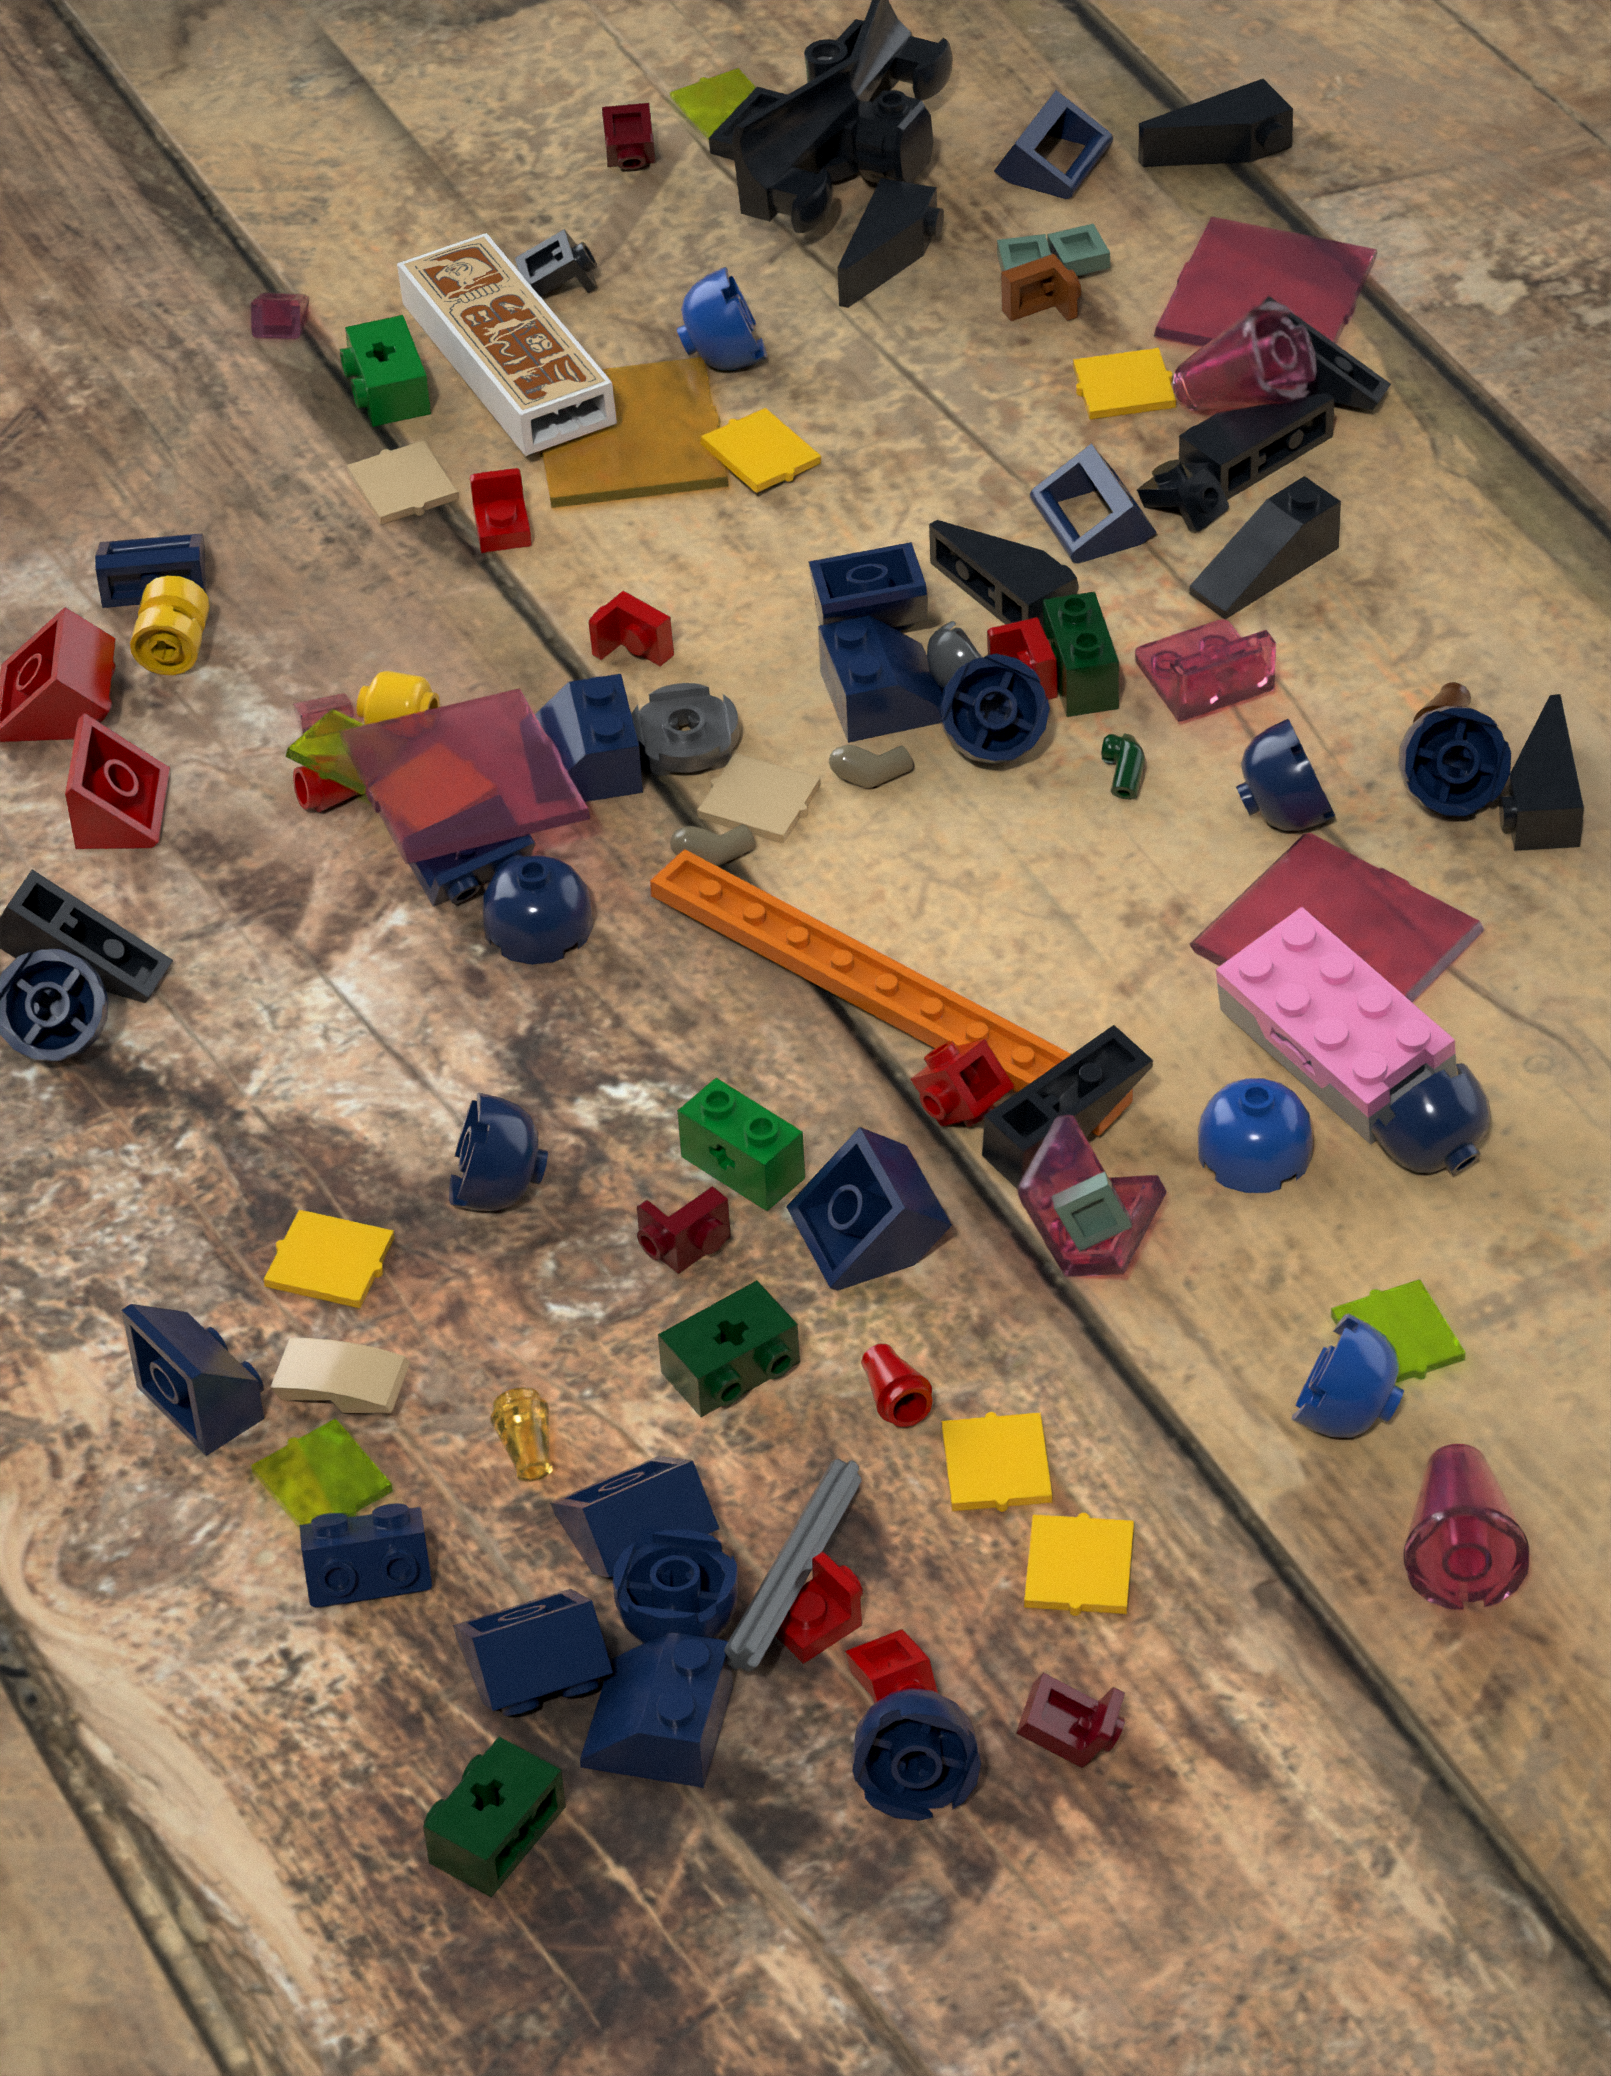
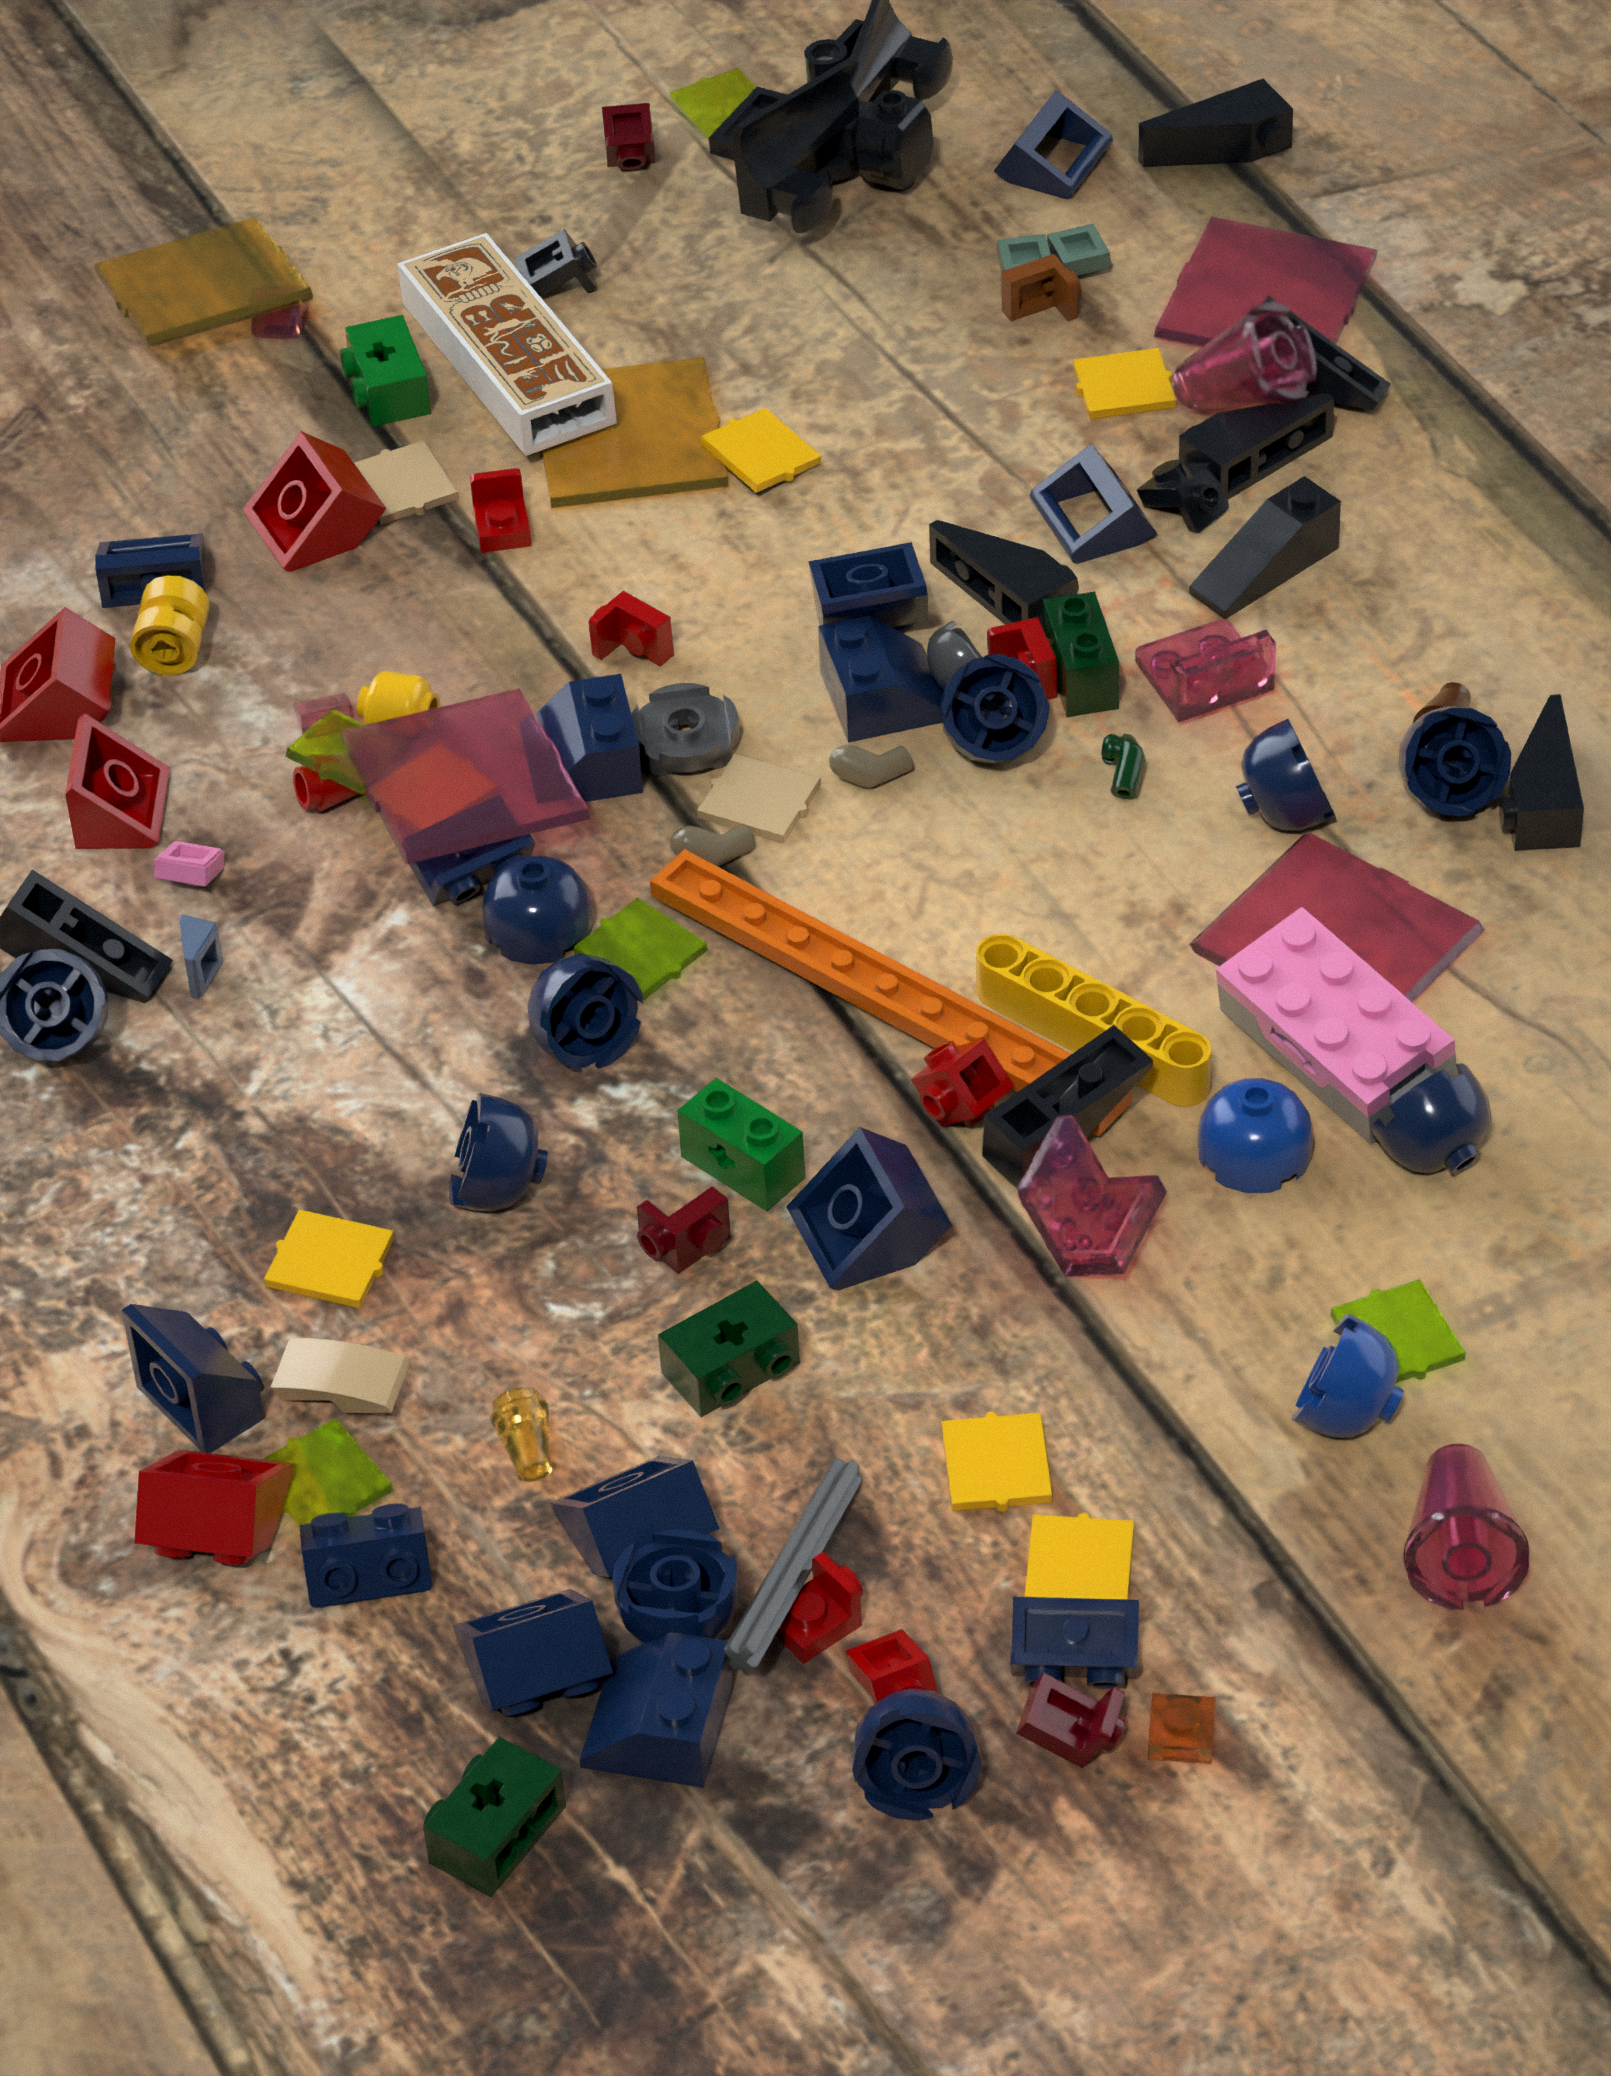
blue cylinder [676,267,767,371] -> none
black slope [837,178,944,308] -> none
red cone [861,1344,933,1427] -> none
sand green plate [1052,1171,1133,1252] -> none
none -> clear yellow piece [94,217,313,348]
none -> red slope [134,1450,294,1565]
none -> bright pink tile [153,841,225,886]
none -> sand blue slope [179,914,223,999]
none -> red slope [242,431,386,572]
none -> dark blue cylinder [527,954,643,1070]
none -> clear neon green piece [574,897,708,1000]
none -> yellow beam [976,934,1212,1107]
none -> dark blue bracket [1010,1597,1139,1688]
none -> clear orange plate [1148,1693,1216,1764]

